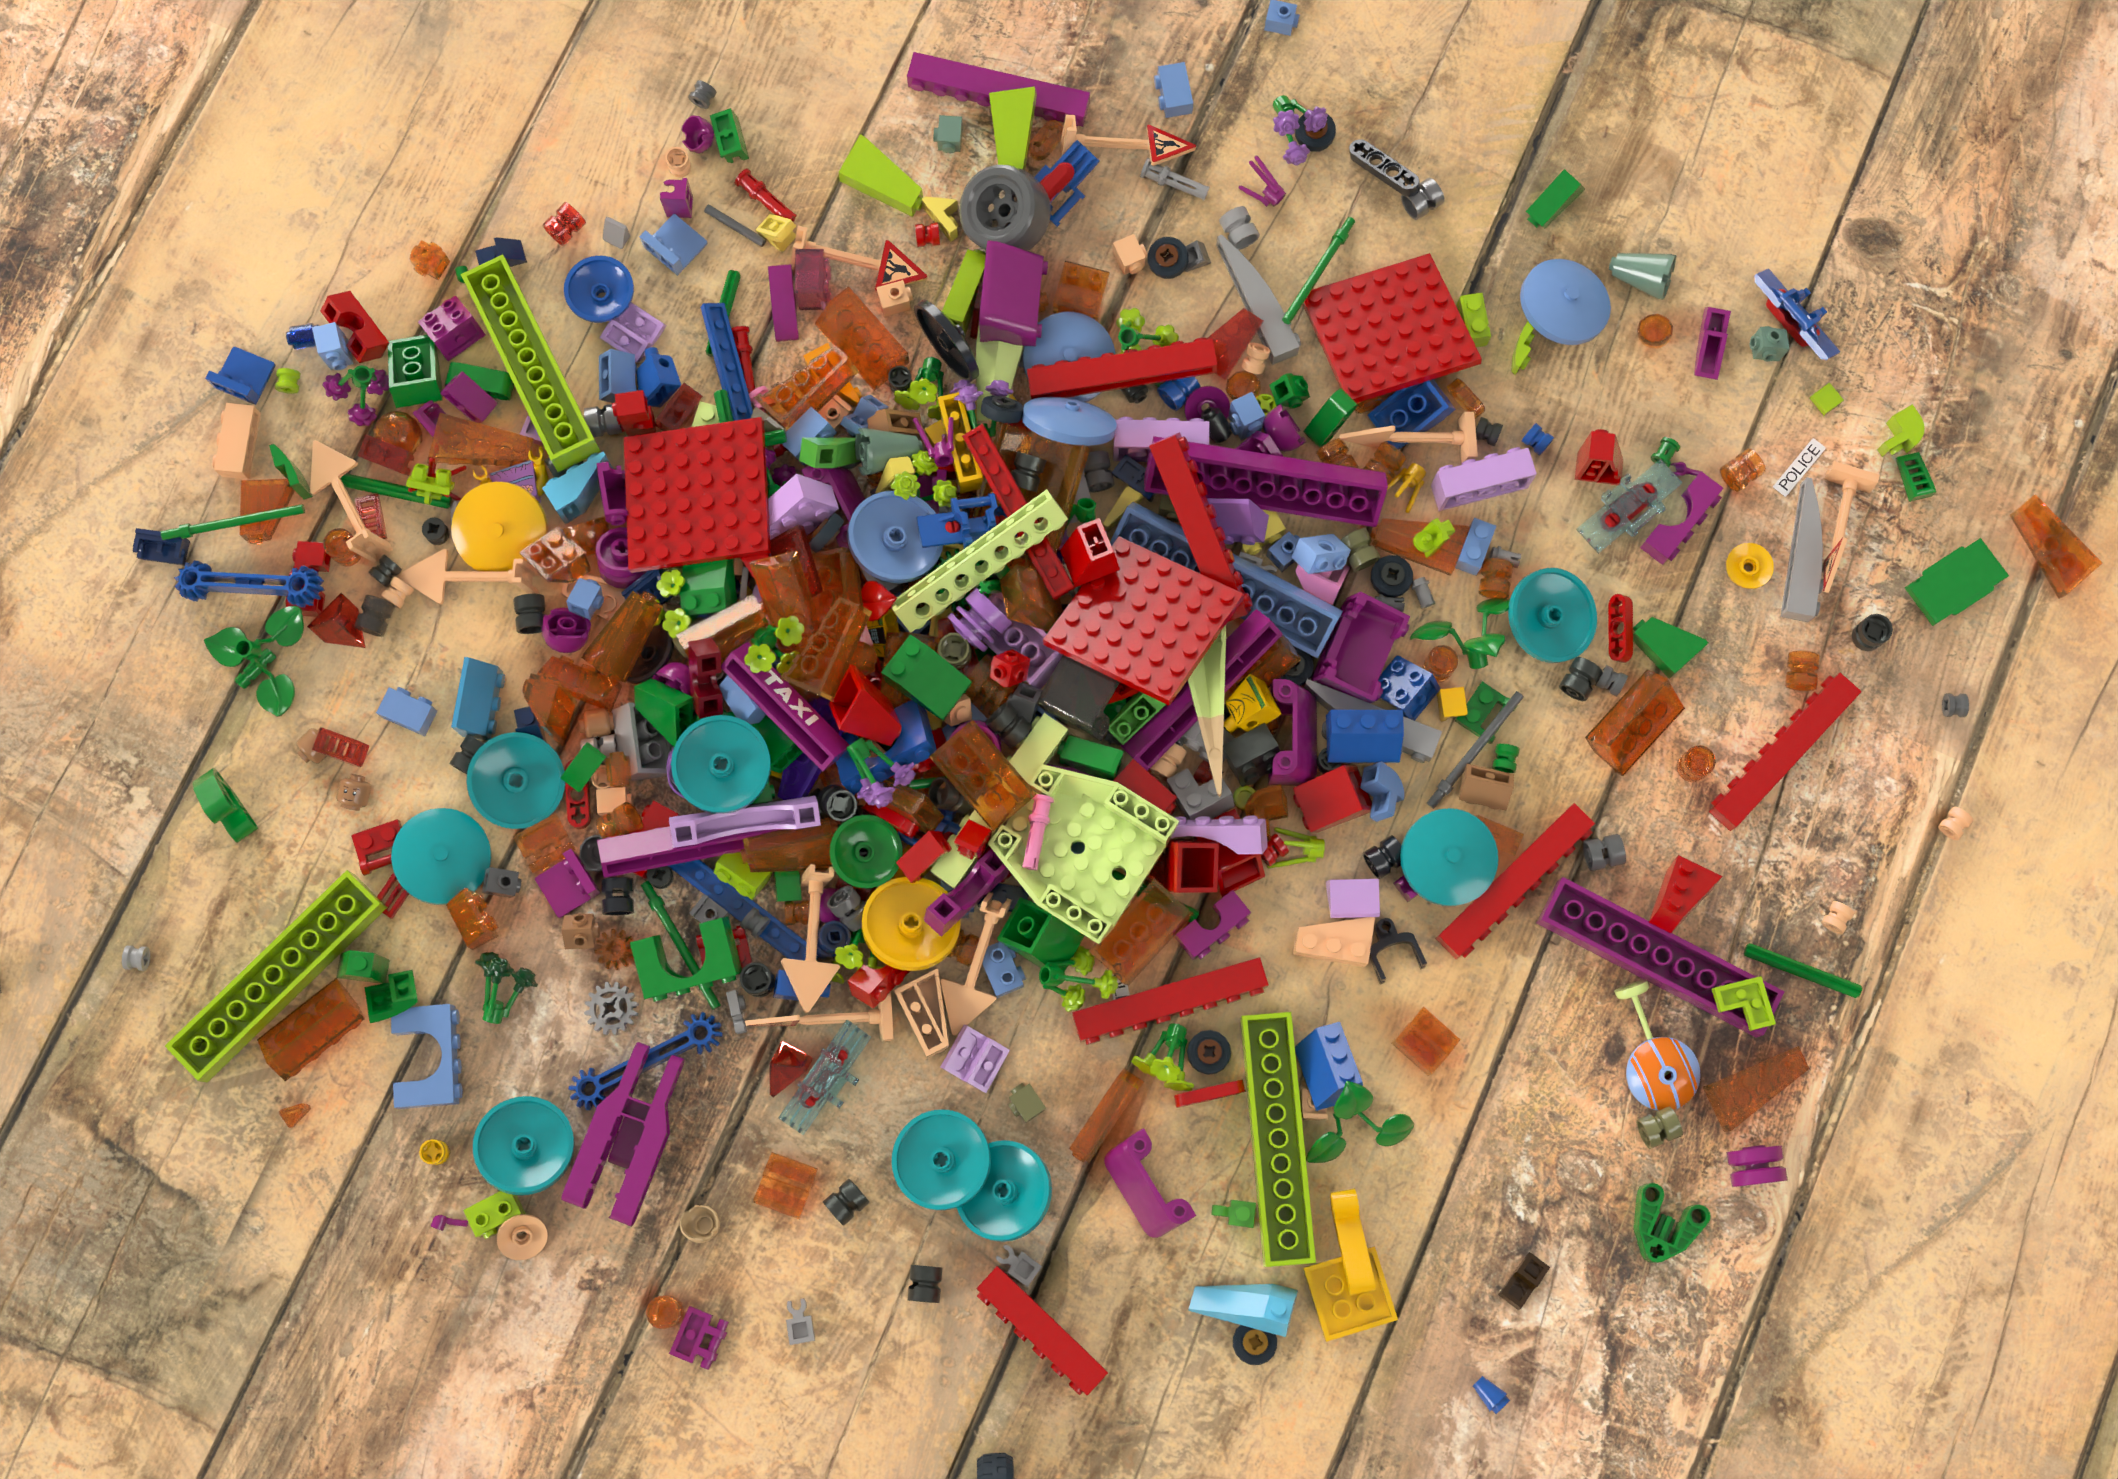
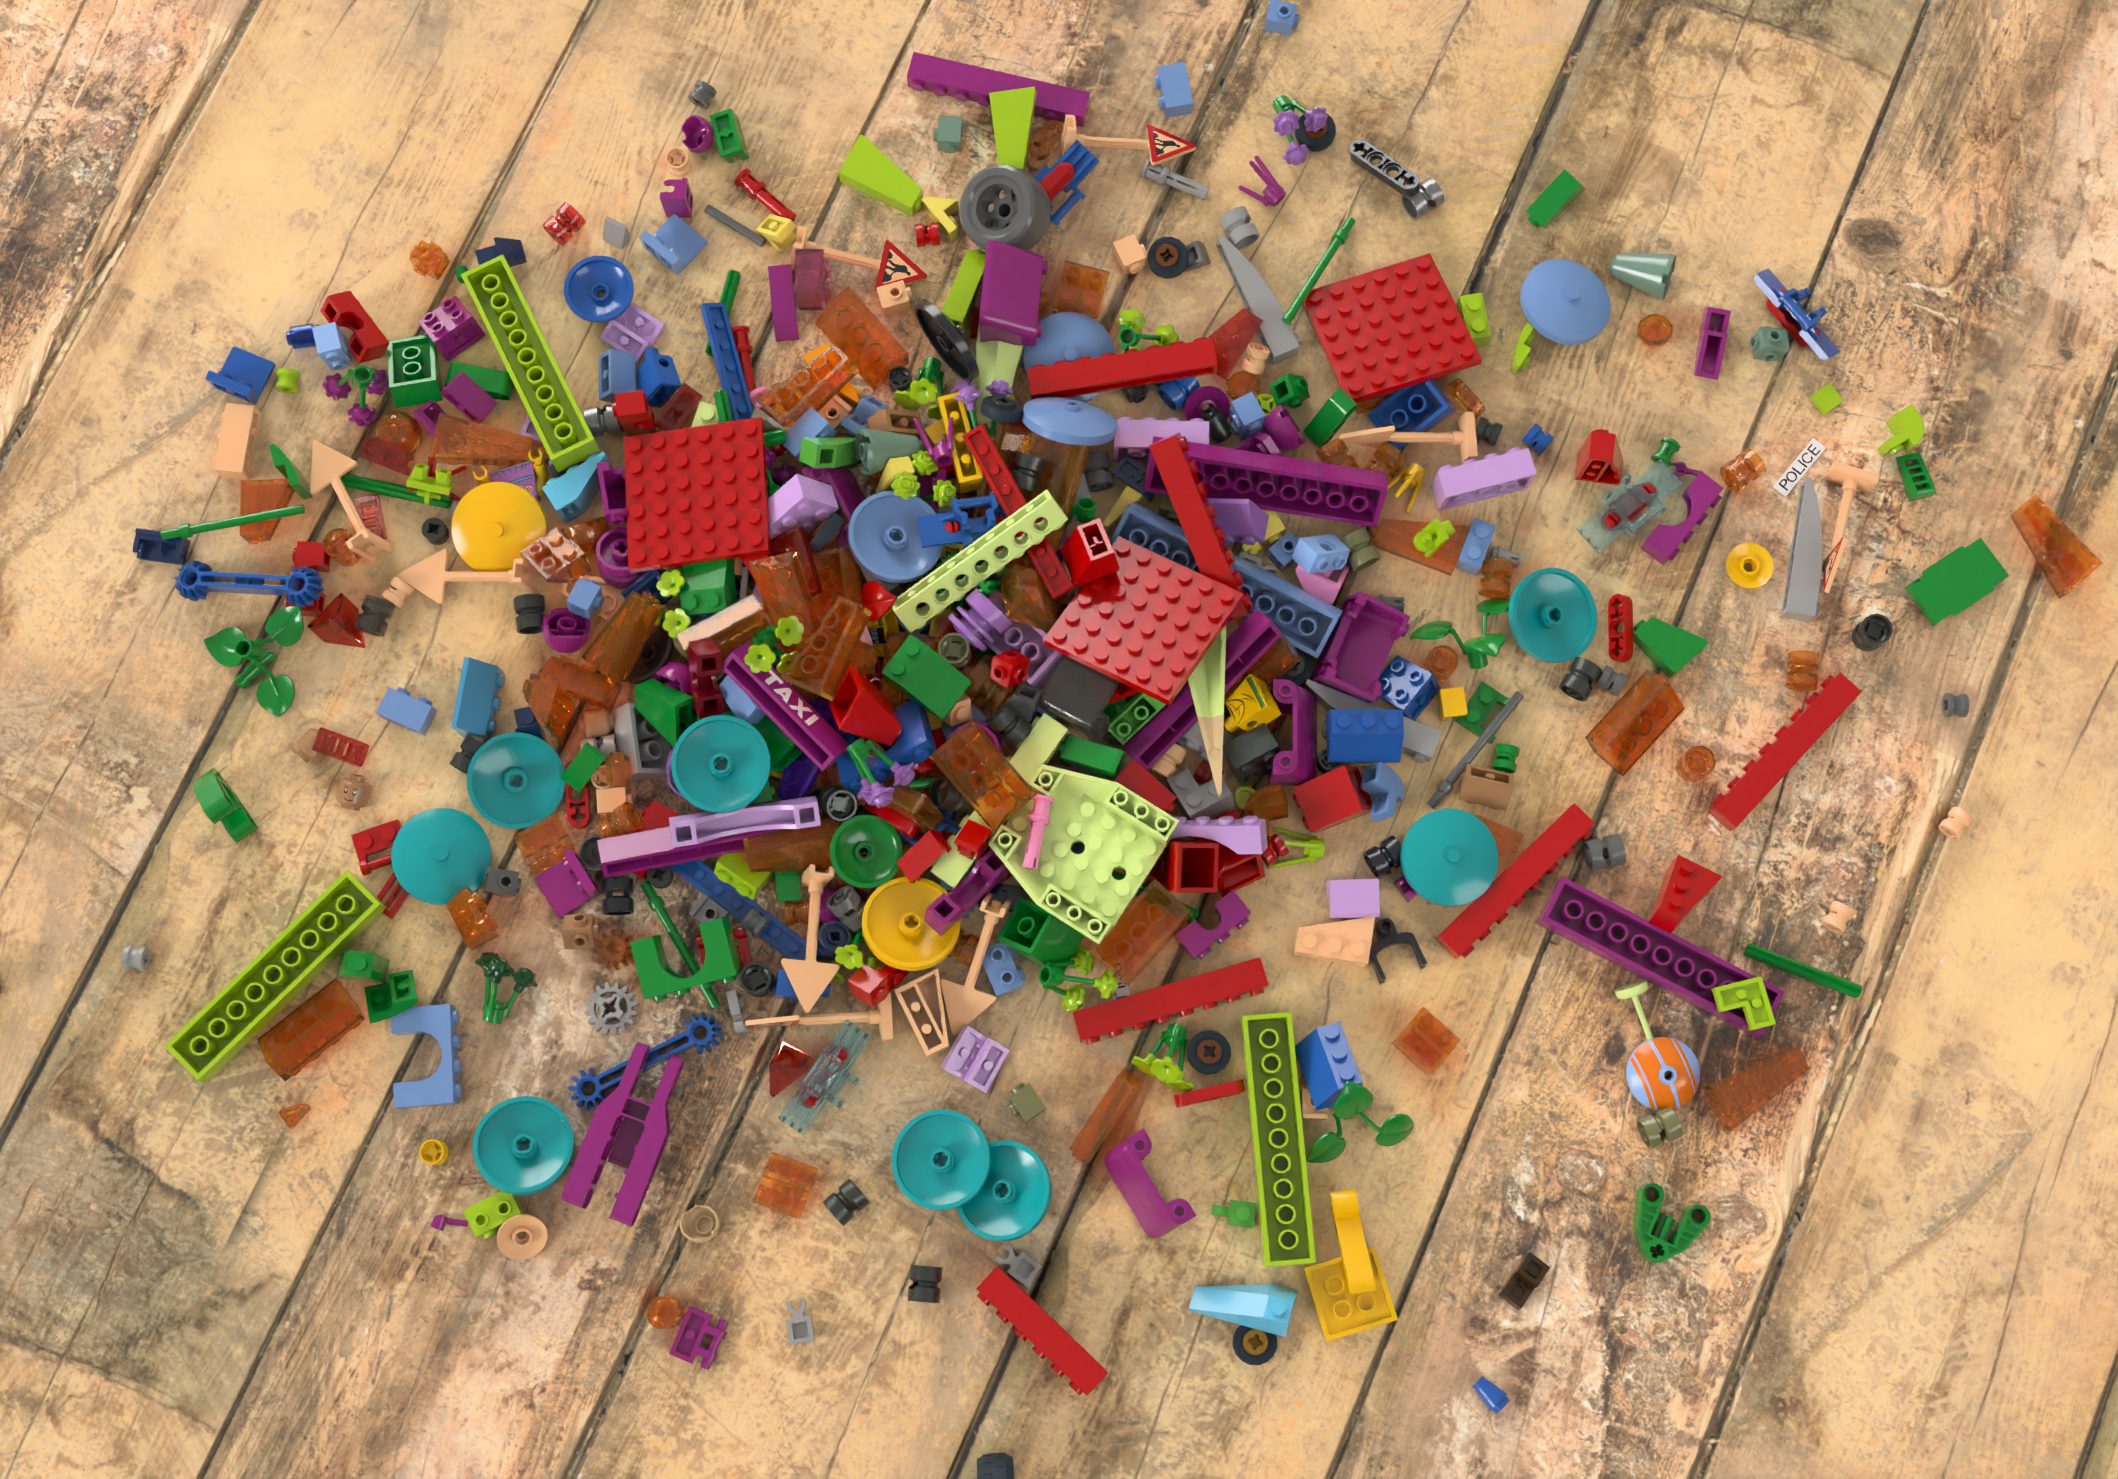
pearl dark grey wheel [368,555,402,587] -> none
black wheel [1370,555,1413,597] -> none
light grey pin [1411,577,1435,609] -> none
magenta wheel [1726,1145,1788,1187] -> none

